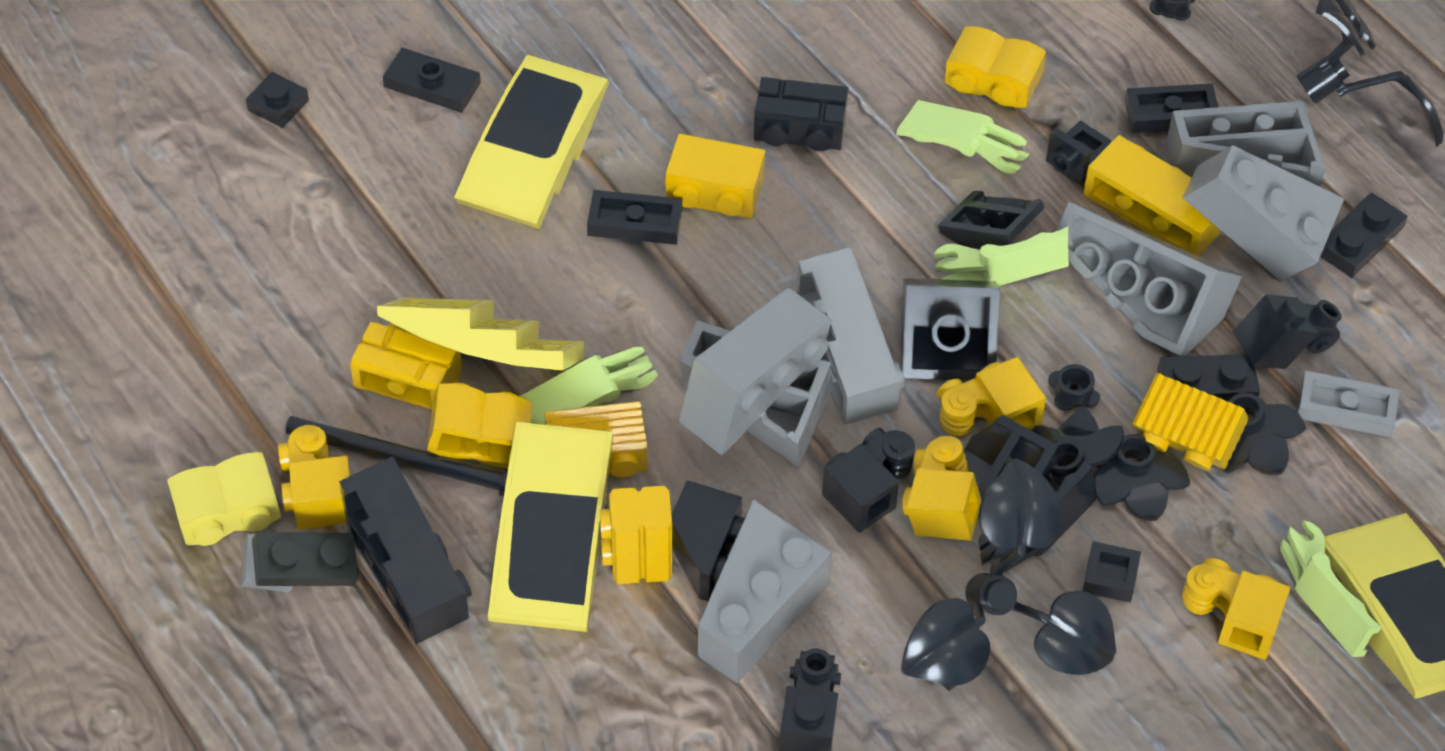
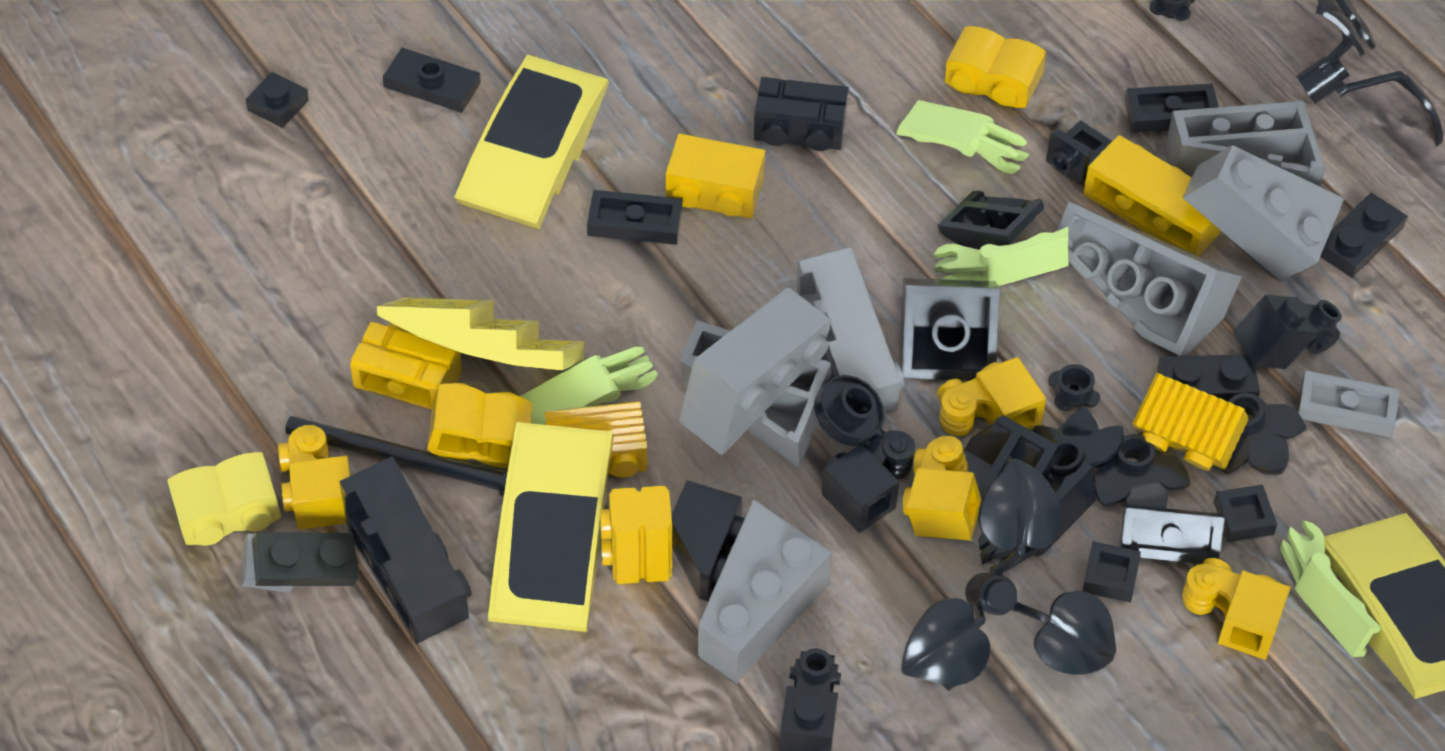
none -> black plate [814,375,885,446]
none -> plate [1119,504,1225,564]
none -> black plate [1214,485,1277,542]

